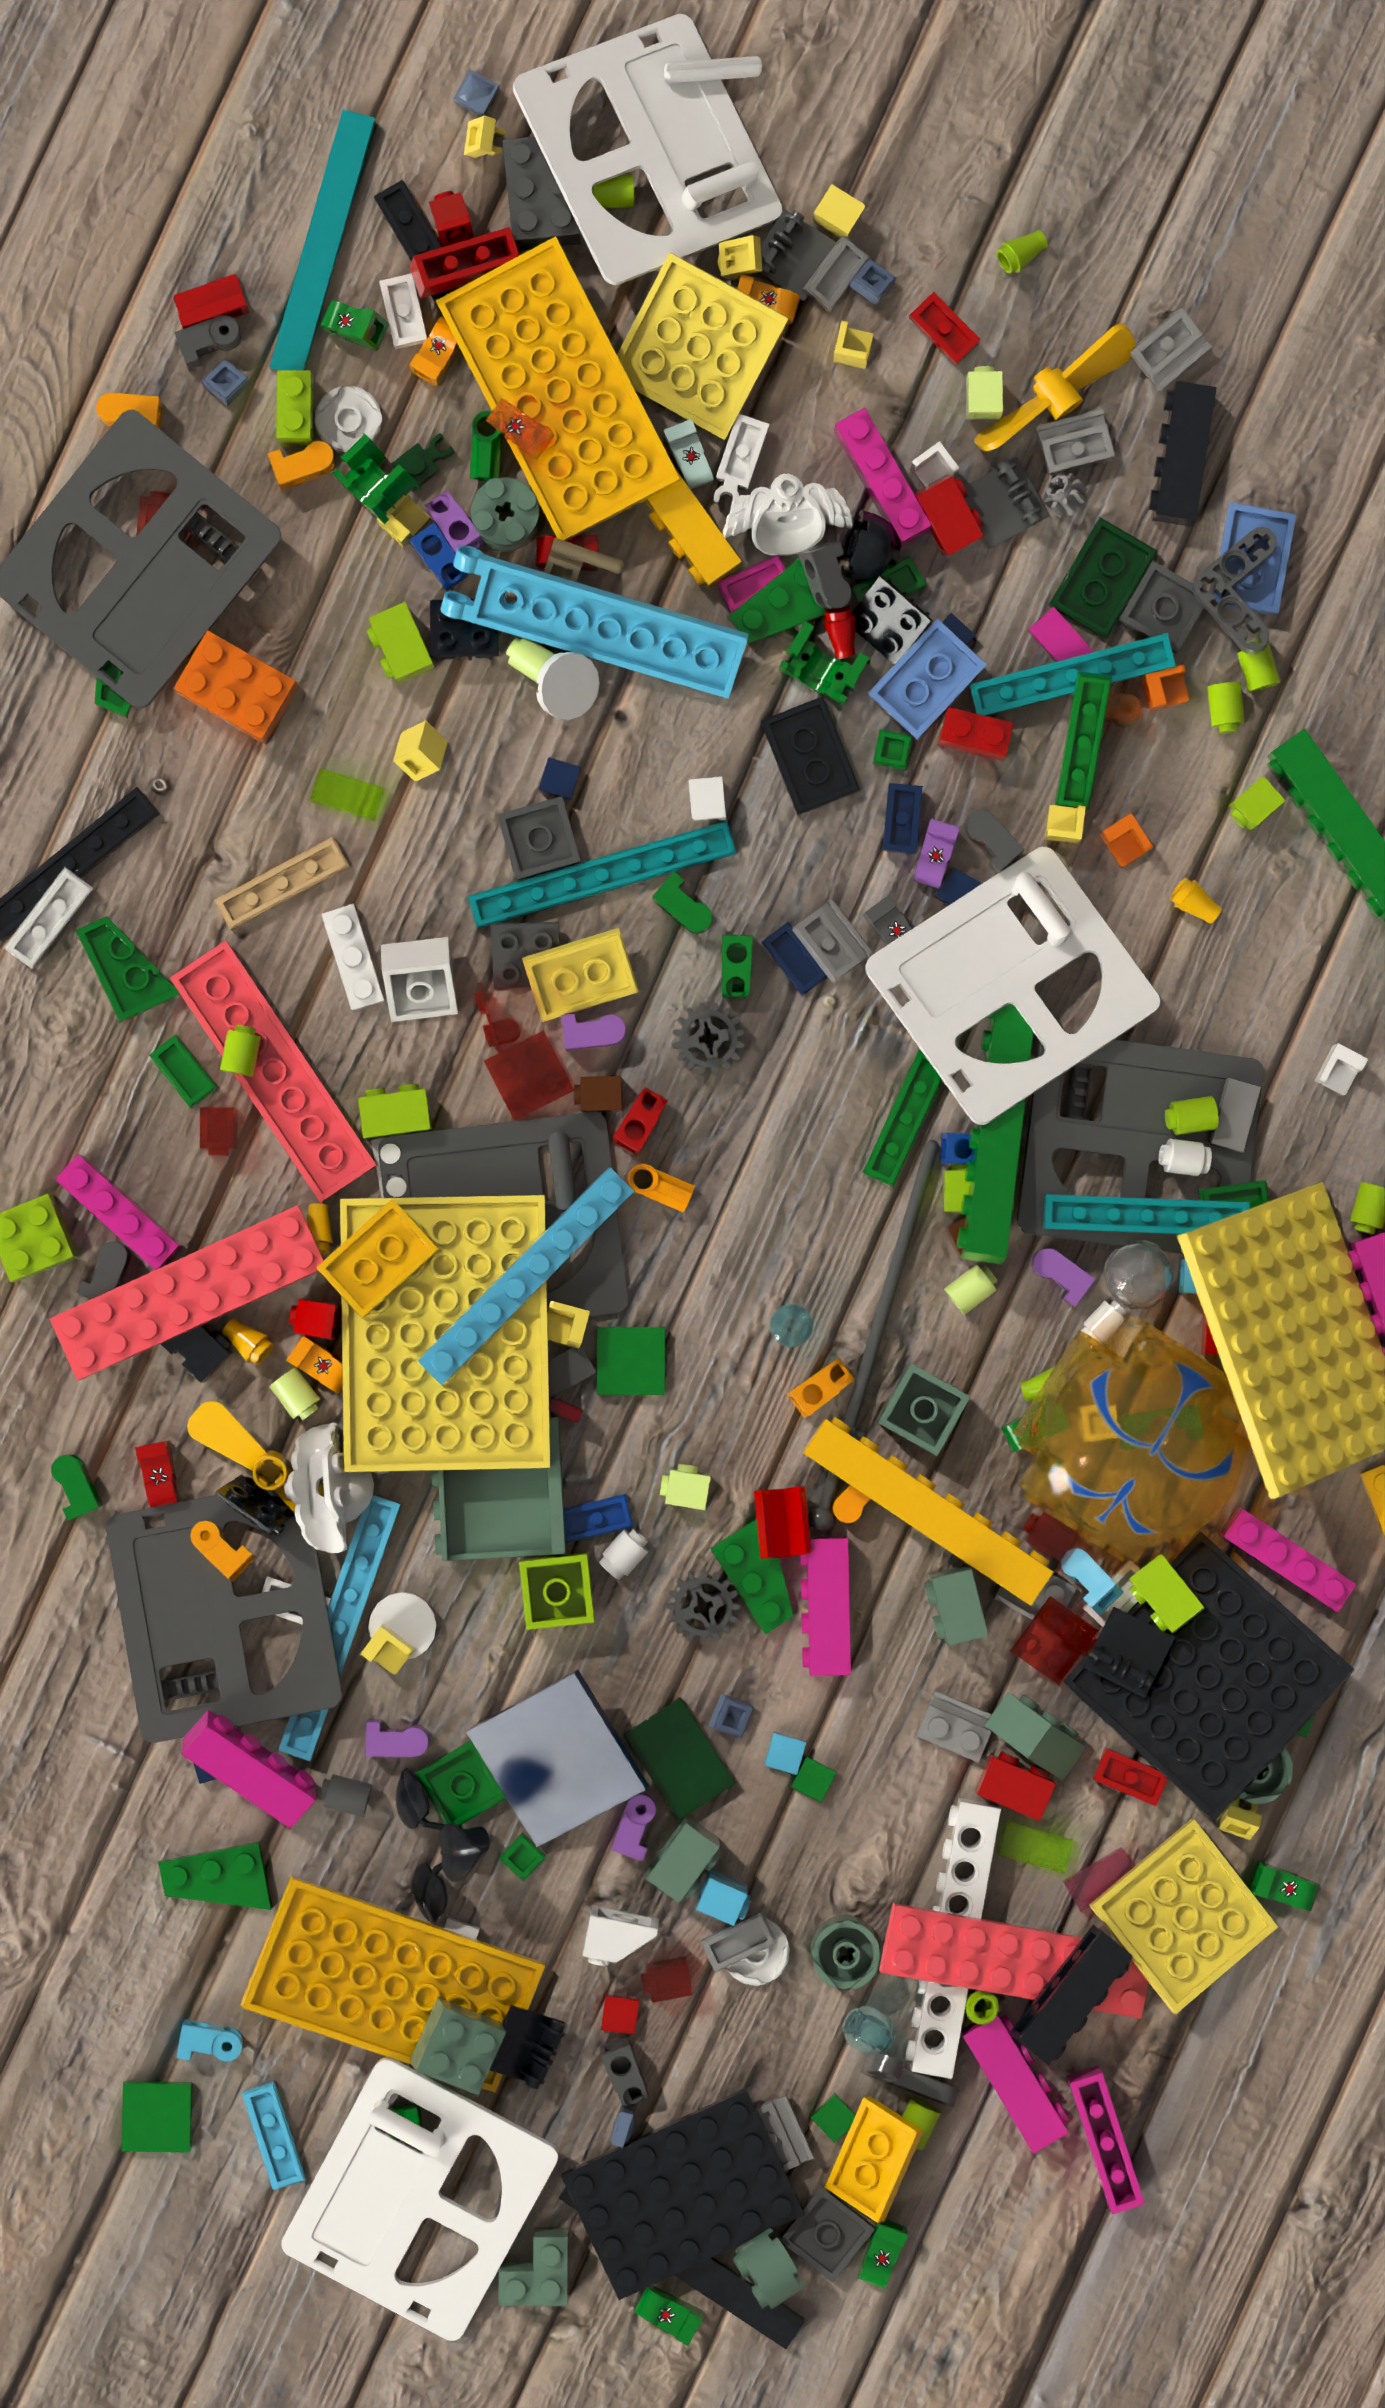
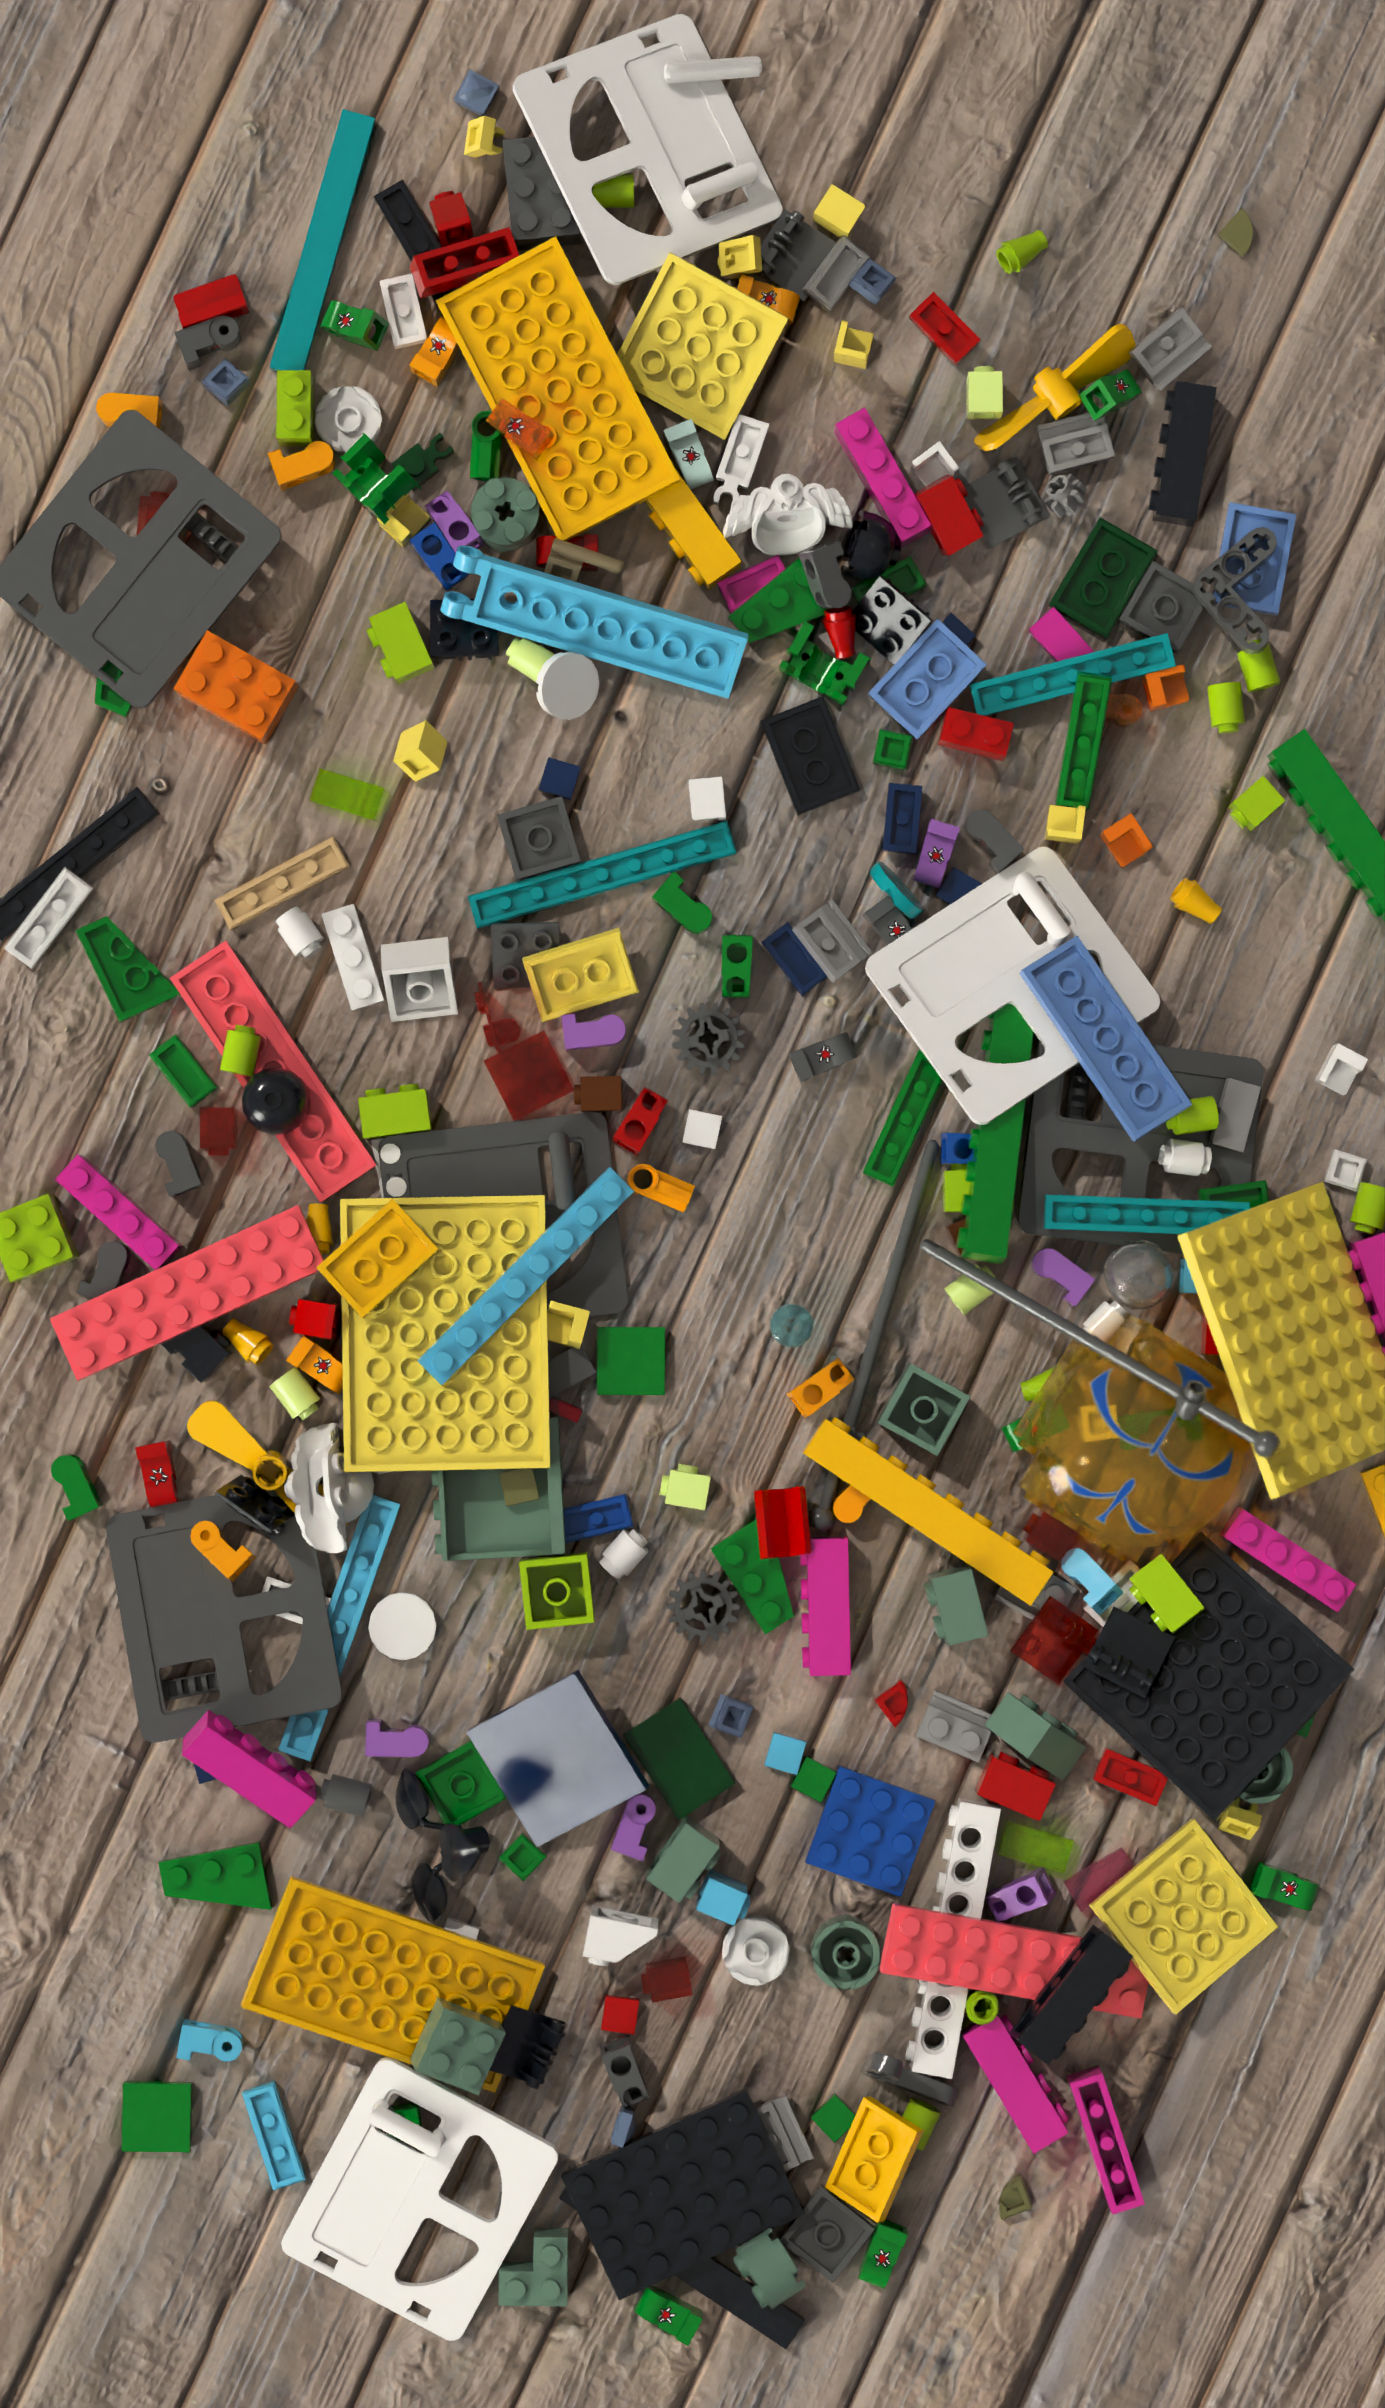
light yellow panel [361,1624,415,1675] -> none
light grey tile [700,1911,777,1973] -> none
clear light blue head [842,2005,895,2056] -> none
none -> dark grey leg [155,1131,204,1198]
none -> black cylinder [242,1067,311,1135]
none -> white brick [276,906,324,959]
none -> olive tile [499,1468,540,1507]
none -> white tile [682,1109,722,1149]
none -> dark grey leg [789,1032,857,1083]
none -> blue plate [805,1765,935,1897]
none -> teal tile [870,861,923,919]
none -> red tile [874,1679,908,1727]
none -> dark grey bar [920,1239,1280,1458]
none -> medium lavender leg [985,1867,1056,1921]
none -> olive tile [998,2174,1033,2220]
none -> medium blue plate [1019,935,1192,1142]
none -> green leg [1078,369,1142,421]
none -> olive tile [1218,208,1253,258]
none -> white tile [1323,1149,1367,1192]

